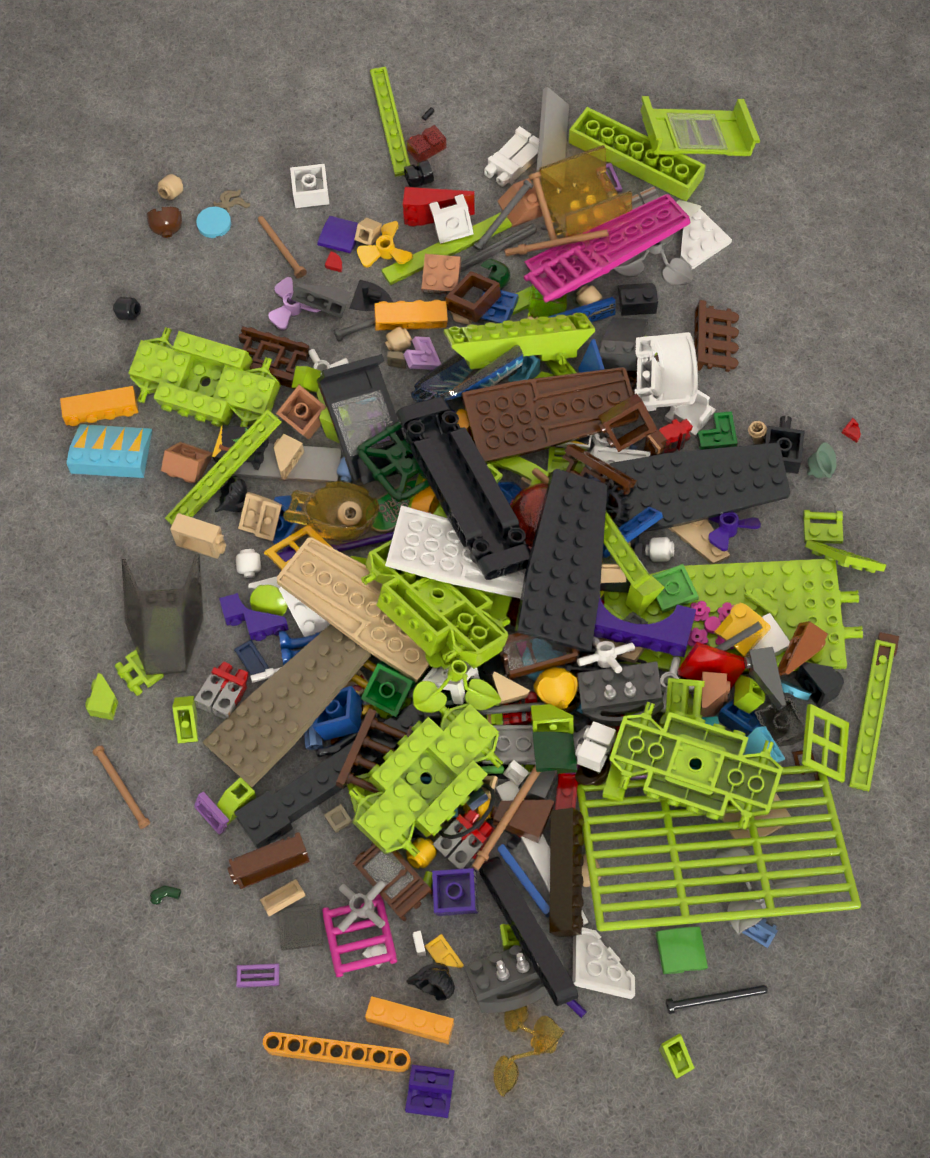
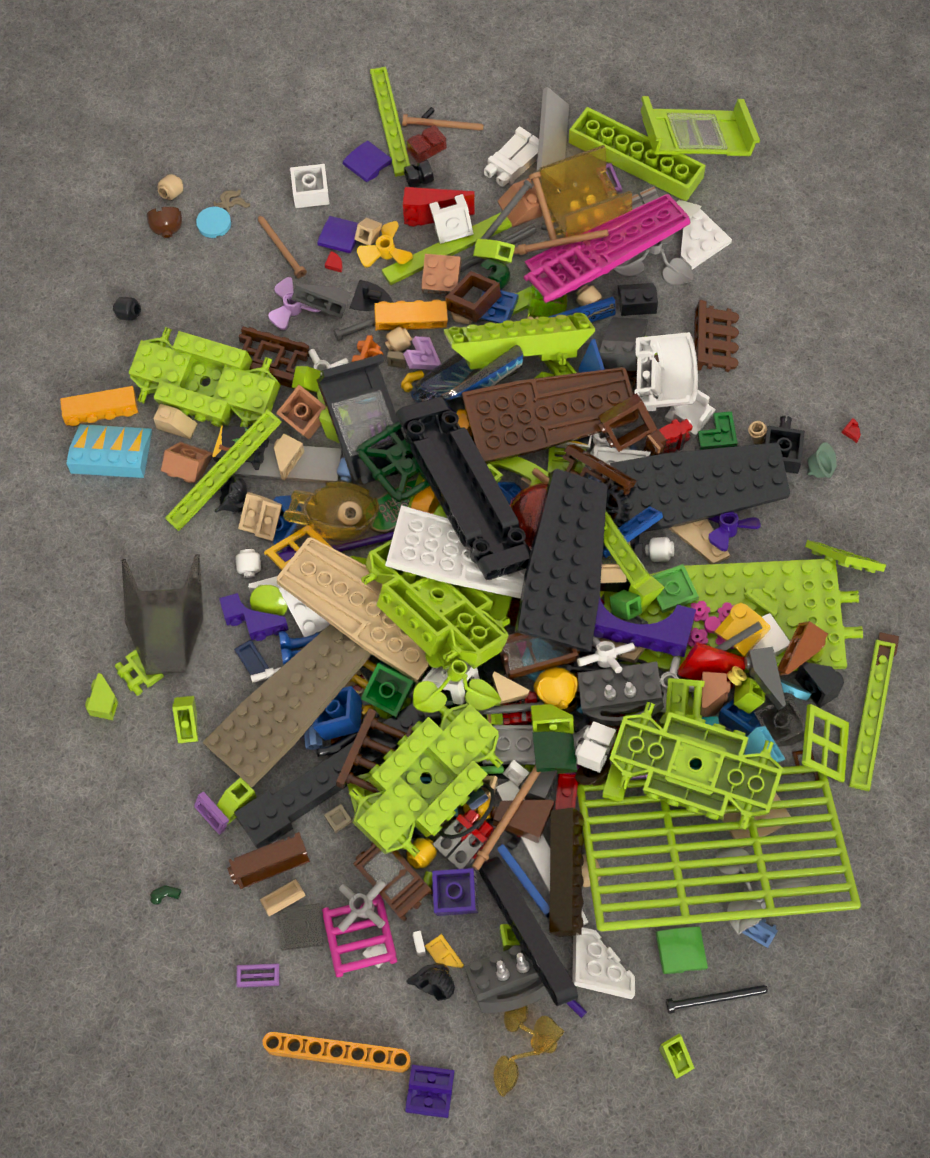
medium nougat bar [92,746,151,829] -> none
tan window [170,513,226,559] -> none
light grey hips [194,661,249,720] -> none
light orange brick [365,996,454,1044] -> none
medium azure slope [508,355,540,382] -> none
lime plate [803,510,843,544] -> none
none -> tan slope [153,404,197,439]
none -> dark purple slope [342,141,392,182]
none -> orange hips [352,335,383,362]
none -> yellow arm [401,370,424,392]
none -> medium nougat bar [402,114,484,131]
none -> lime slope [473,238,515,265]
none -> bright green brick [610,590,642,620]
none -> light yellow bush [727,666,747,686]

